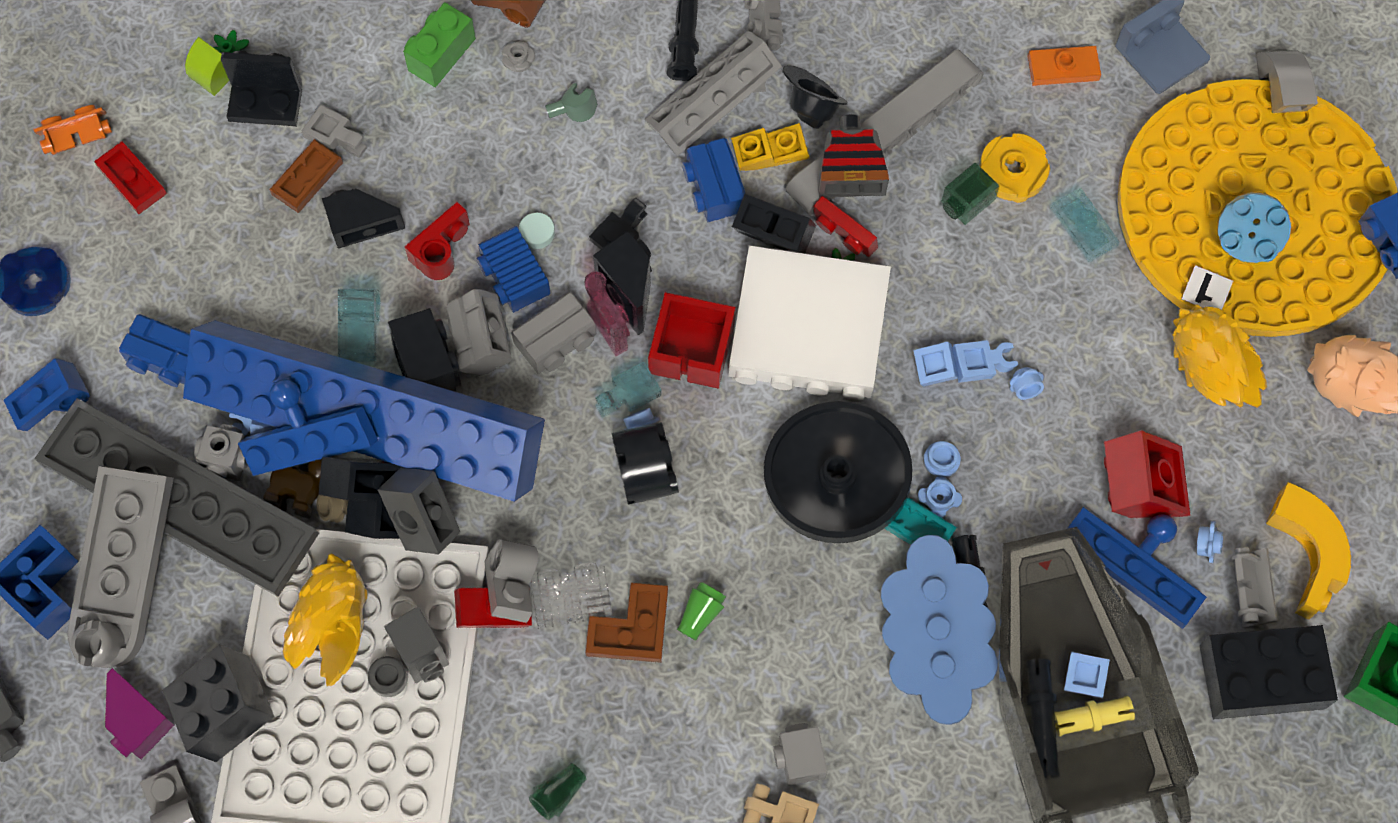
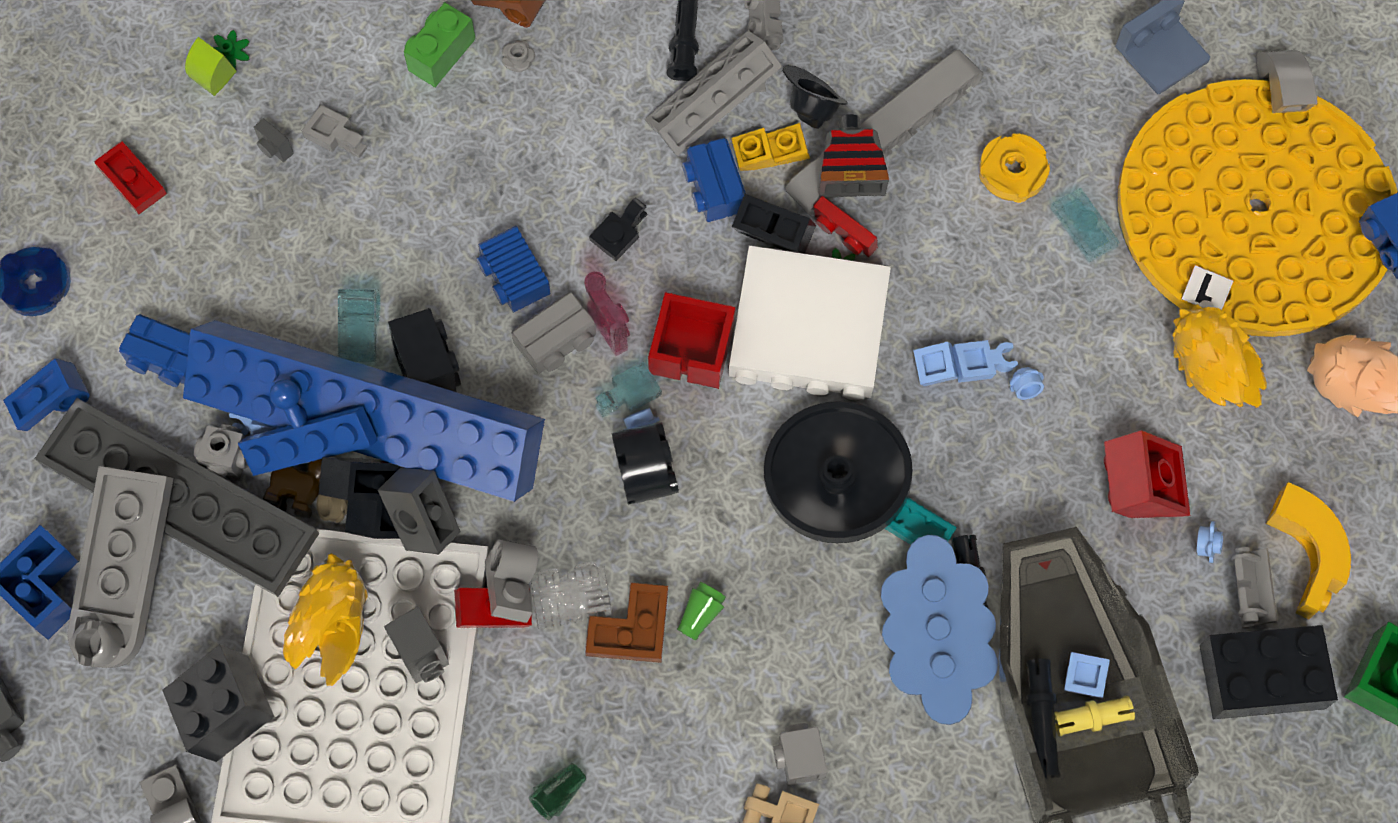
orange hinge [33,105,112,155] -> none
magenta slope [105,668,174,760] -> none
black bracket [221,51,302,127] -> none
dark orange plate [269,139,343,213] -> none
black slope [322,188,406,249] -> none
dark grey tile [368,656,408,697] -> none
red plate [404,202,470,280] -> none
light grey brick [447,289,512,376] -> none
light aqua tile [519,212,555,249] -> none
sand green piece [545,83,598,122] -> none
black slope [593,231,652,335] -> none
light blue plate [918,476,962,518] -> none
light blue plate [924,441,961,477] -> none
clear green brick [941,163,999,225] -> none
orange plate [1027,46,1101,86] -> none
blue plate [1060,507,1207,629] -> none
dark azure plate [1217,192,1291,263] -> none
none -> dark grey plate [254,118,294,163]

